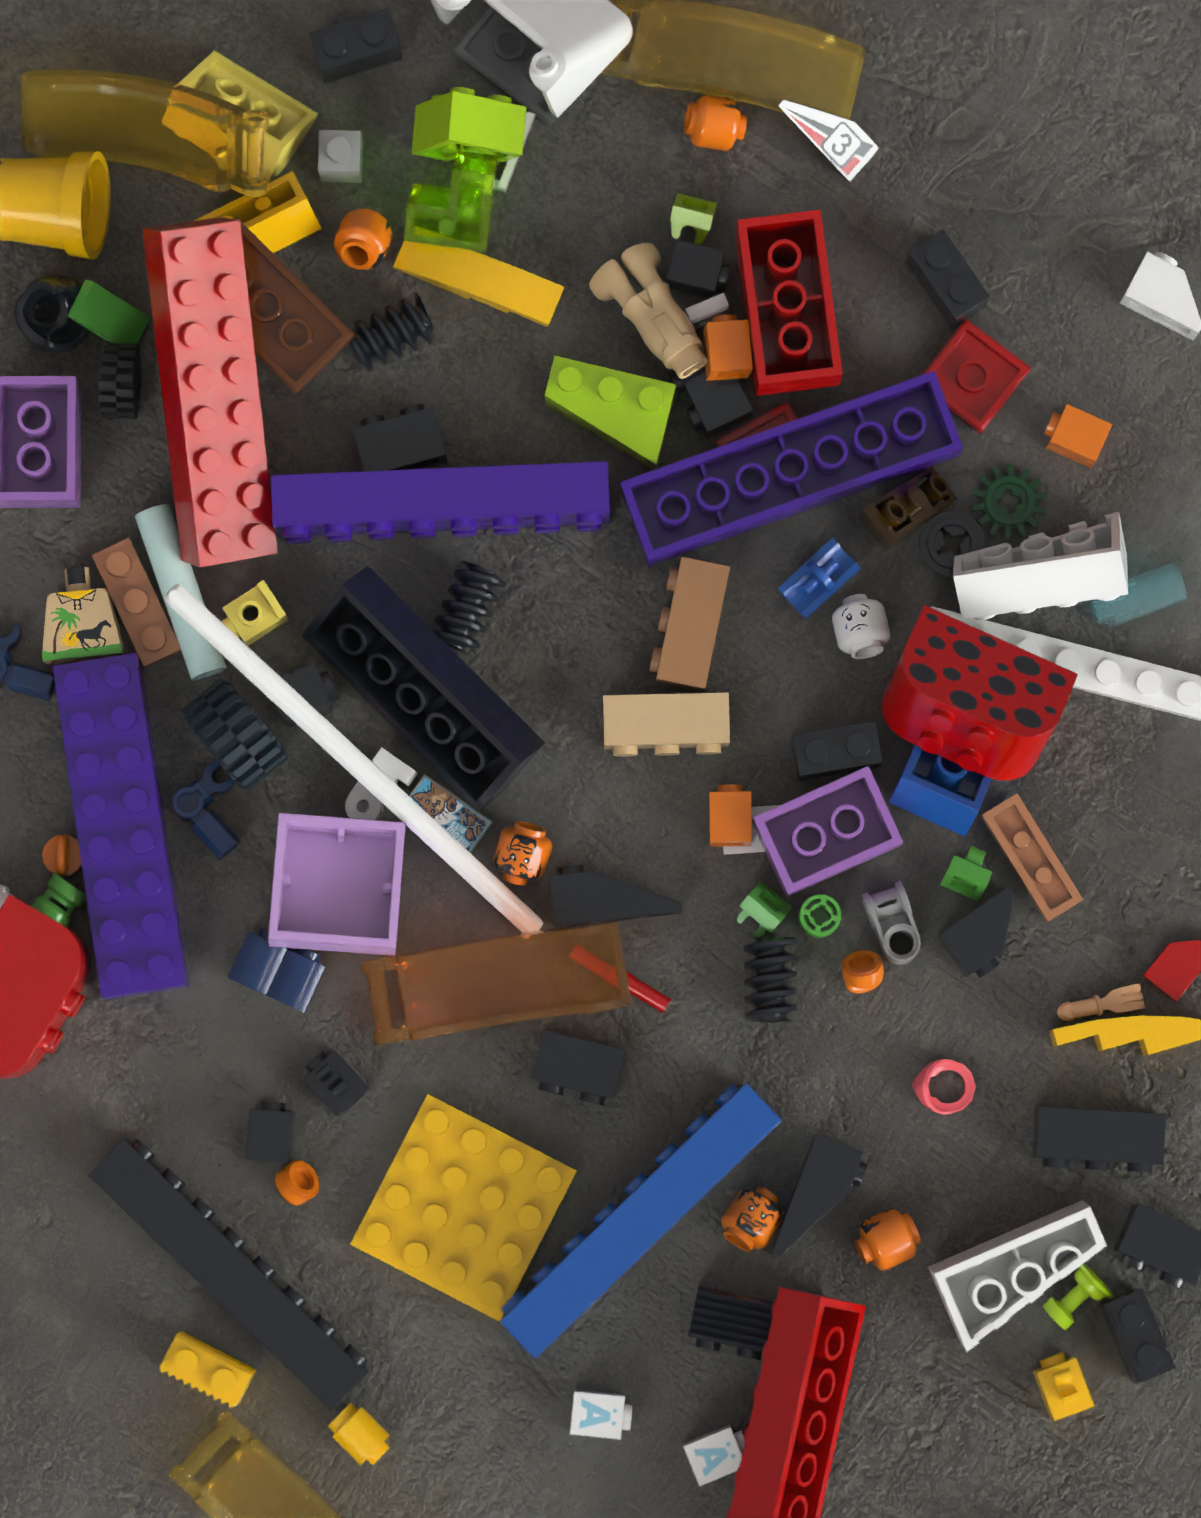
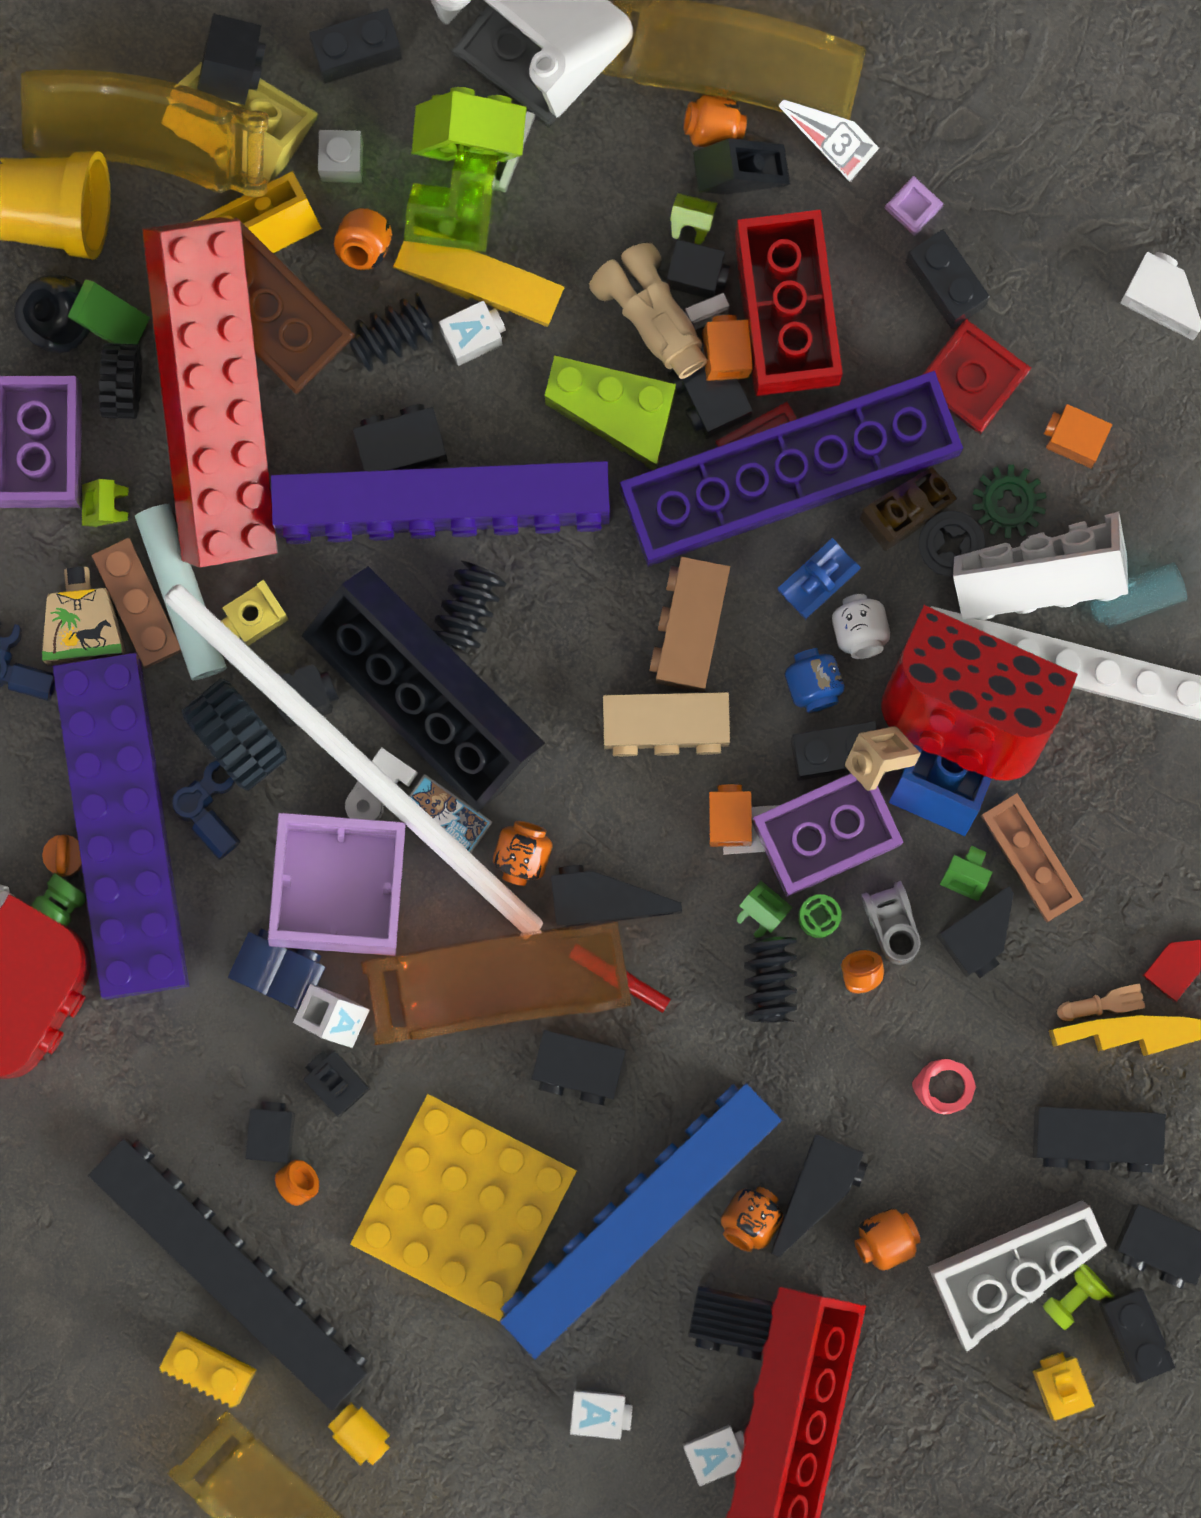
none -> lime tile [82,479,128,527]
none -> black brick [196,13,266,105]
none -> white brick [293,984,369,1048]
none -> white brick [439,300,506,366]
none -> black slope [693,138,790,194]
none -> blue head [785,648,845,713]
none -> tan bracket [845,726,921,791]
none -> lavender tile [885,176,944,236]

